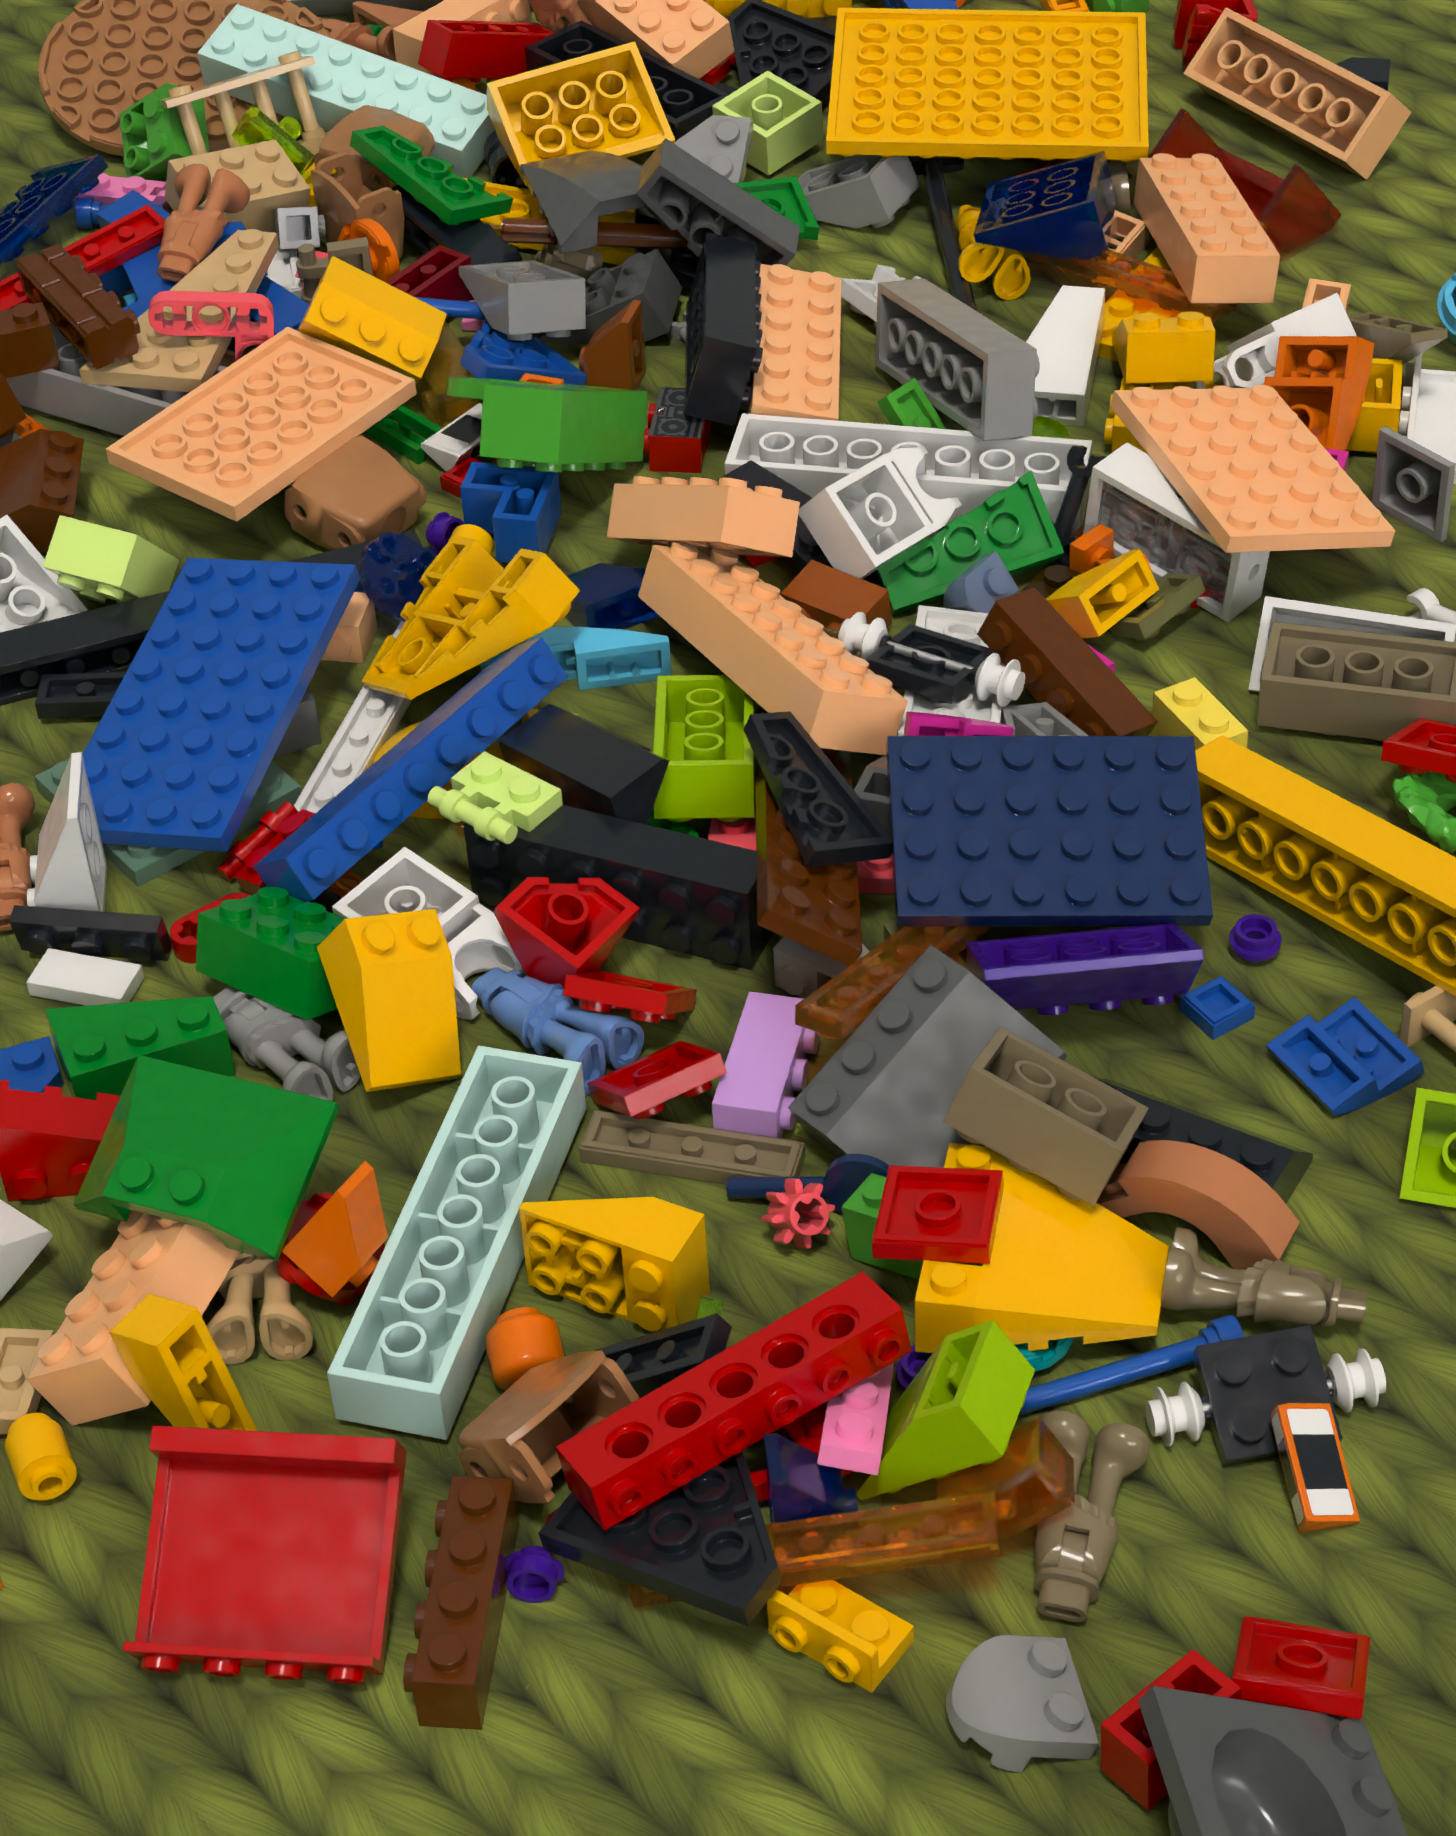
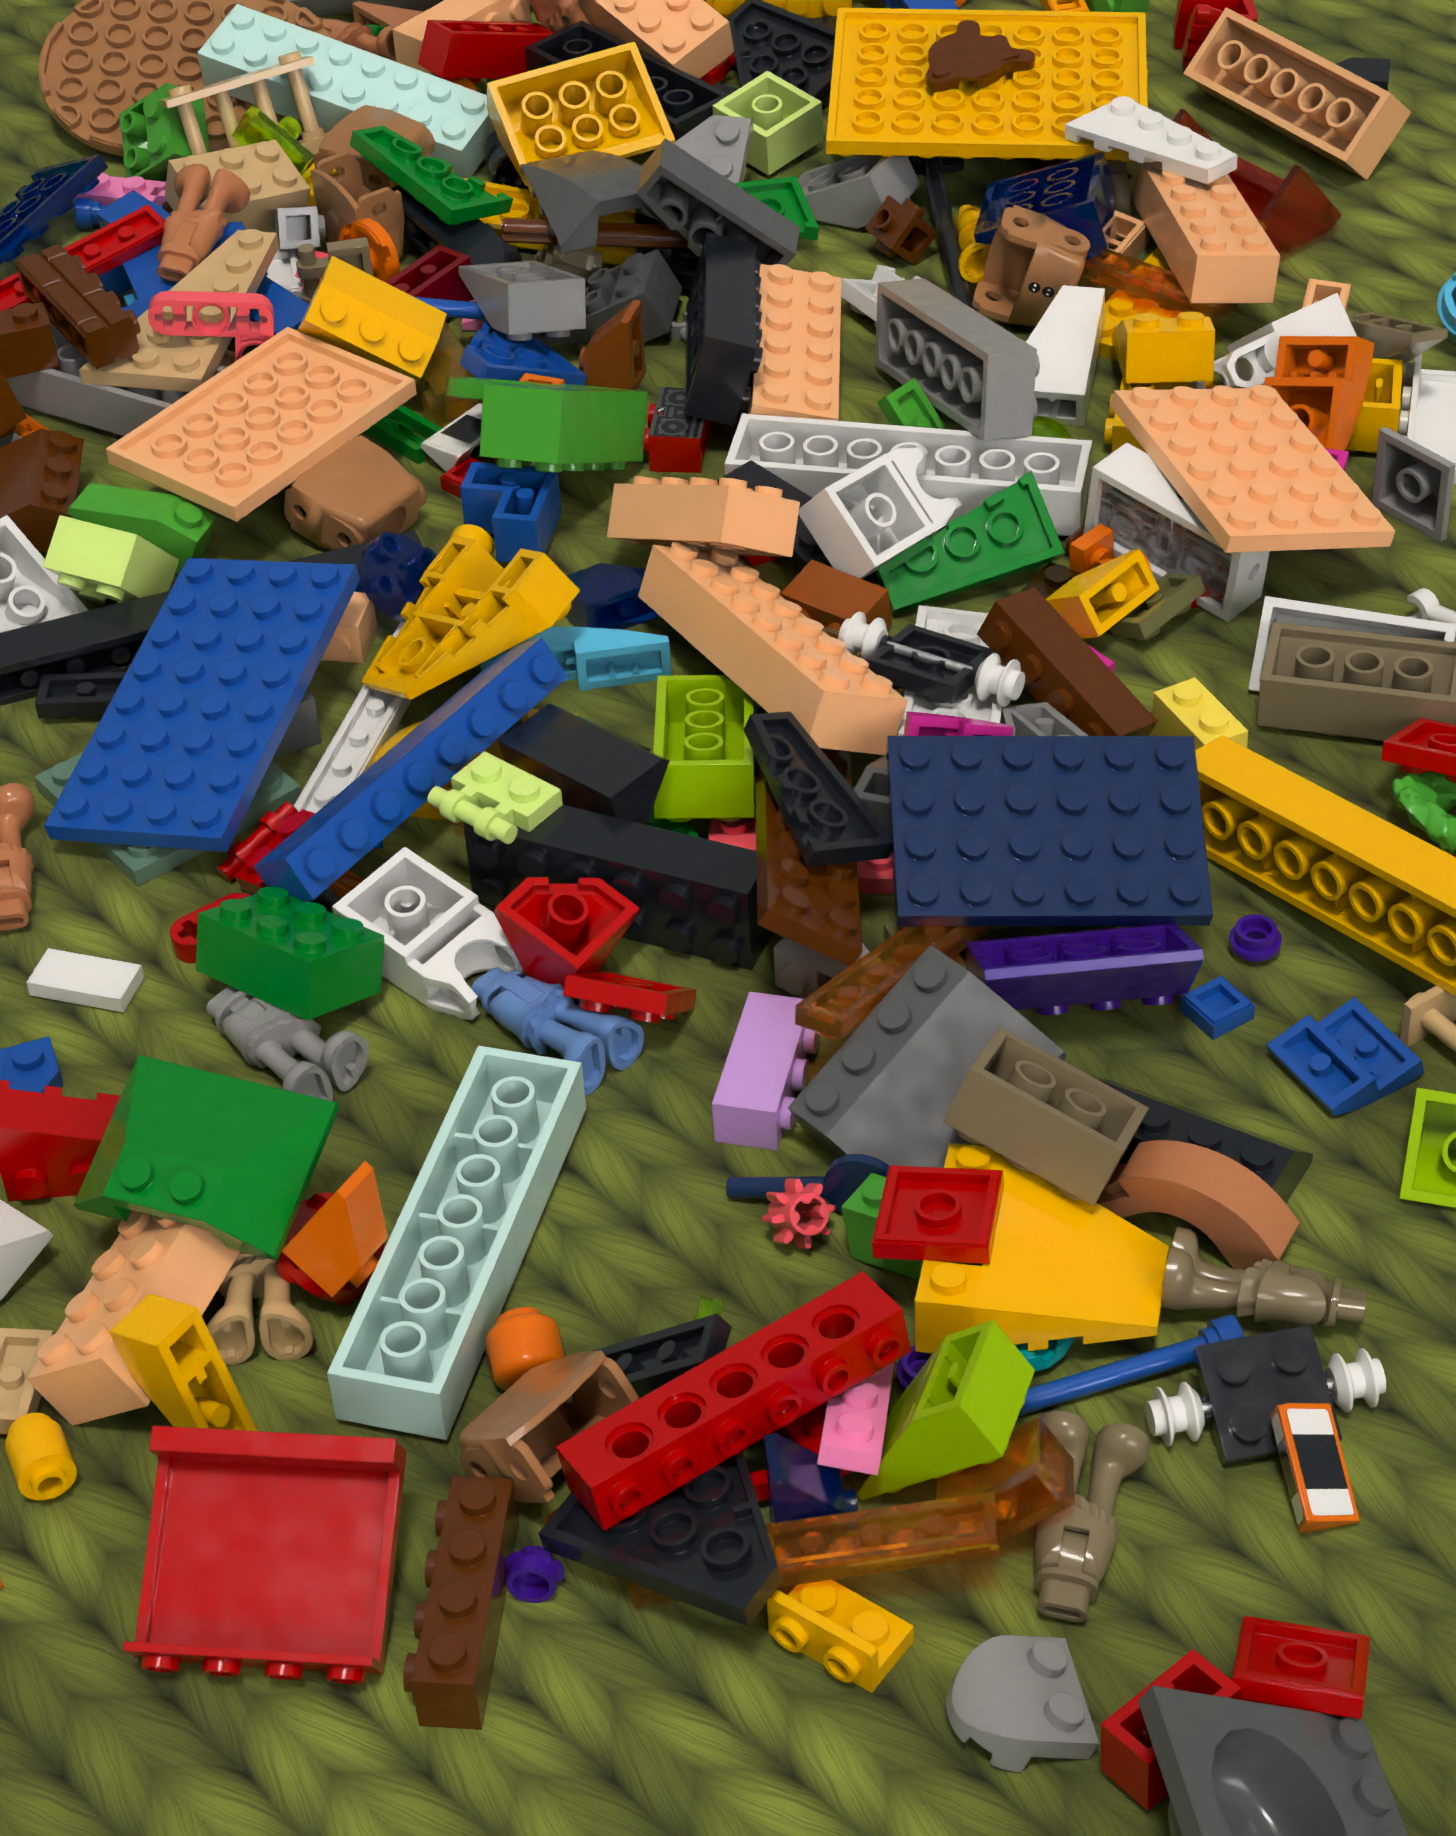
black plate [9,905,172,962] -> none
white slope [27,752,107,912] -> none
green wedge [45,996,236,1100] -> none
yellow slope [317,909,461,1092] -> none
dark purple plate [426,512,464,555] -> none
yellow slope [519,1197,710,1331] -> none
dark tan tile [579,1110,806,1185] -> none
red plate [587,1040,727,1119] -> none
sand blue plate [943,551,1019,613] -> none
black bar [1052,446,1106,569] -> none
none -> bright green slope [67,483,217,575]
none -> reddish brown brick [865,195,939,265]
none -> reddish brown tile [926,20,1035,92]
none -> medium nougat piece [972,205,1090,327]
none -> white wing [1065,96,1238,184]

